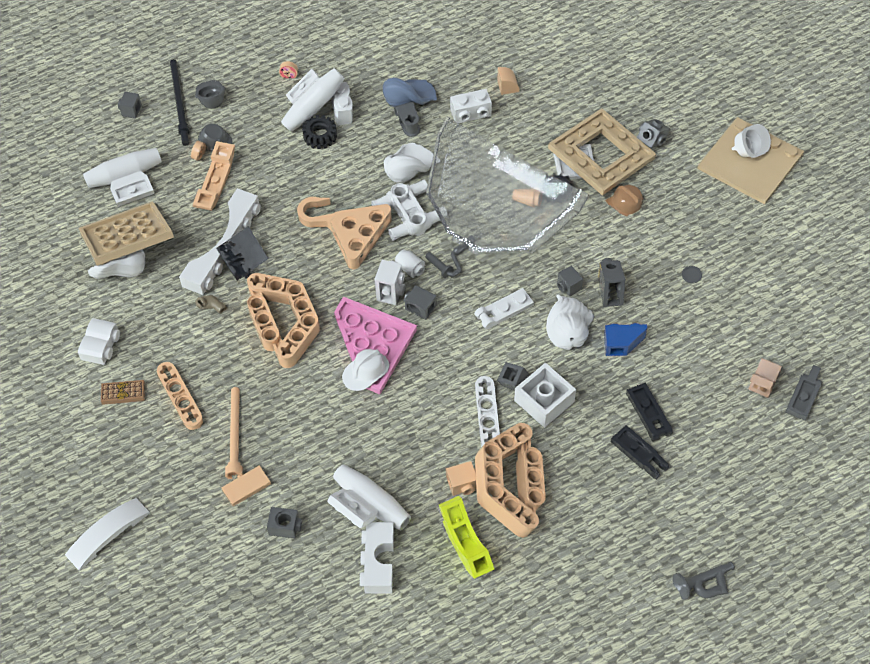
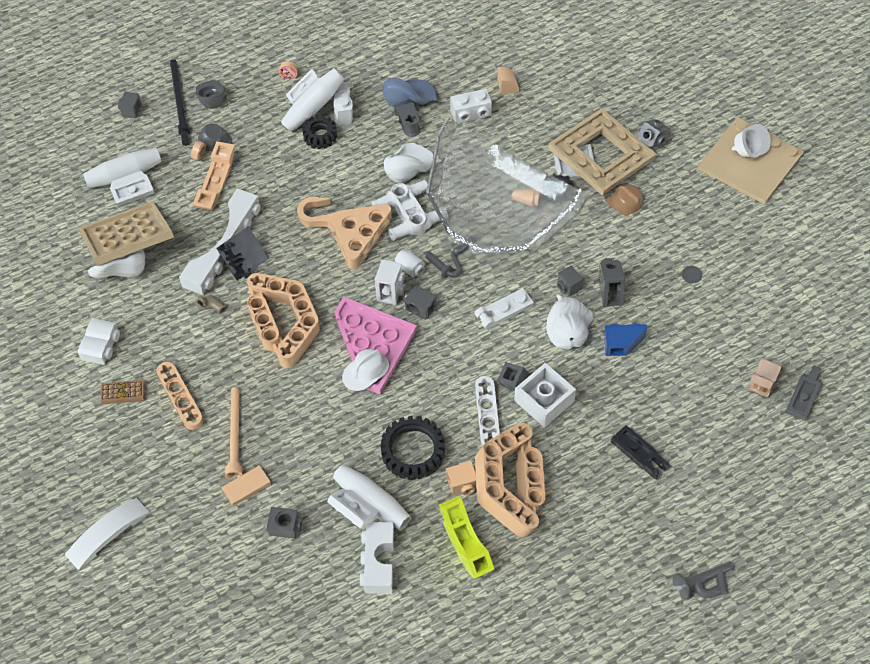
black plate [626,382,673,442] -> none
none -> black tyre [381,415,445,480]

